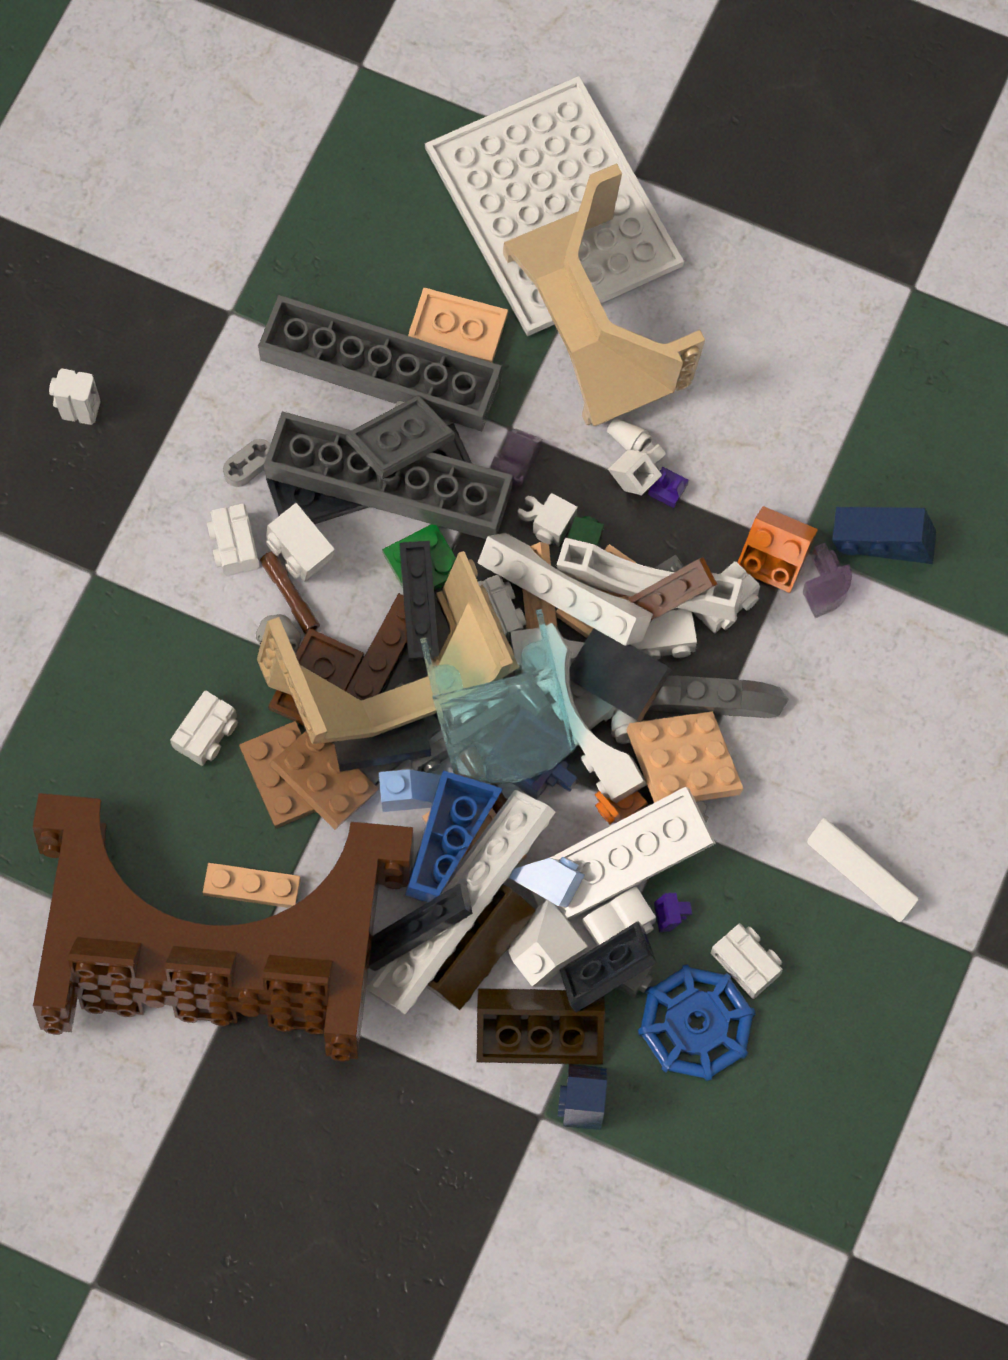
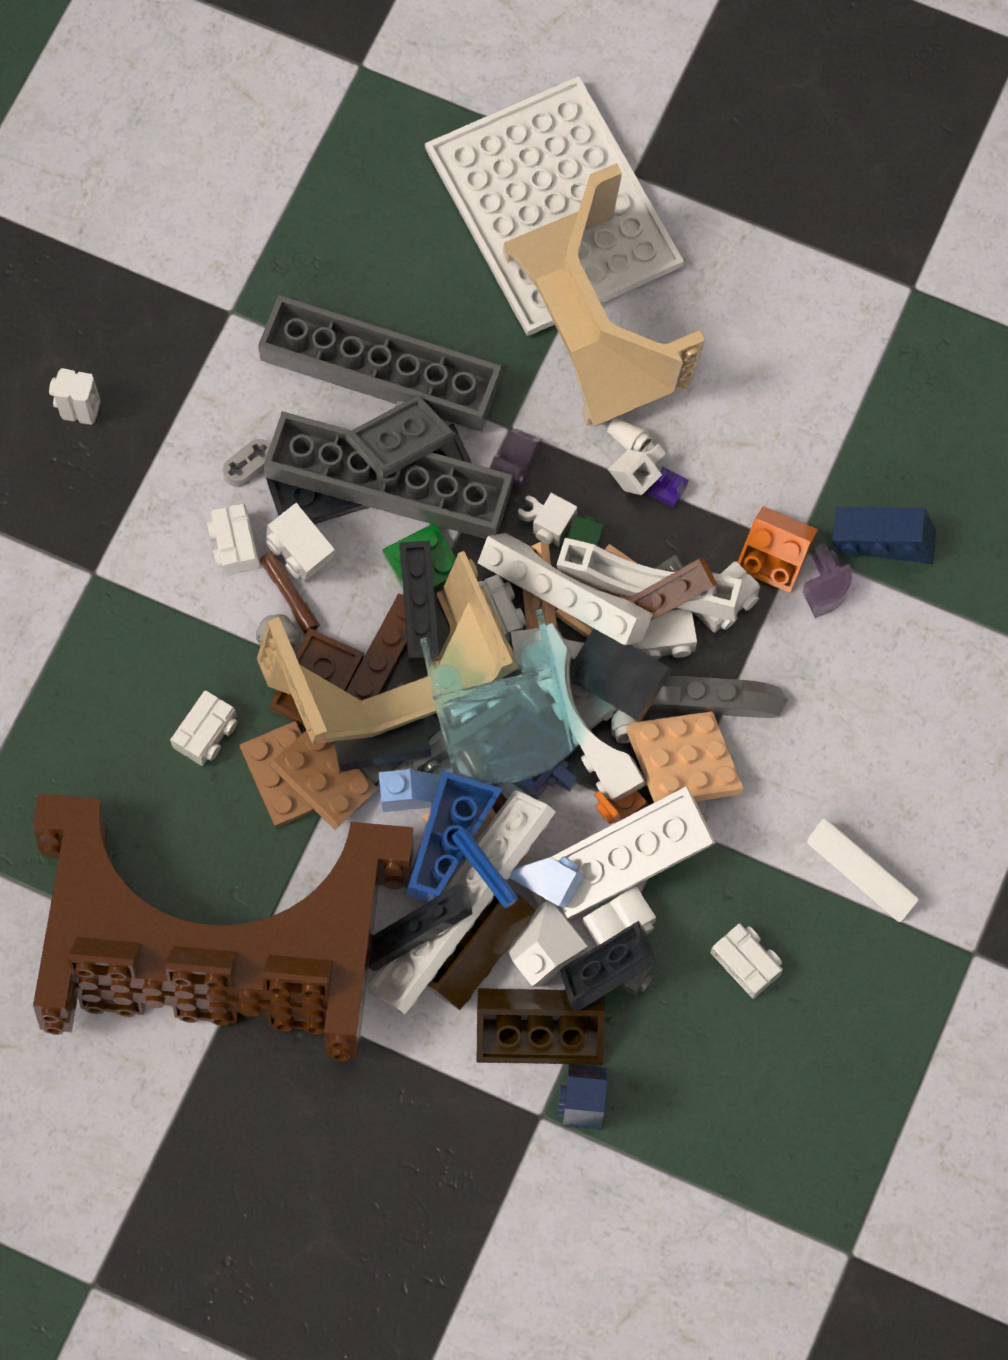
light nougat plate [203,863,301,908] -> none
light nougat plate [408,288,508,363] -> none
blue plate [638,965,756,1081] -> none
dark purple tile [654,893,692,932] -> none
none -> blue axle [452,828,518,908]

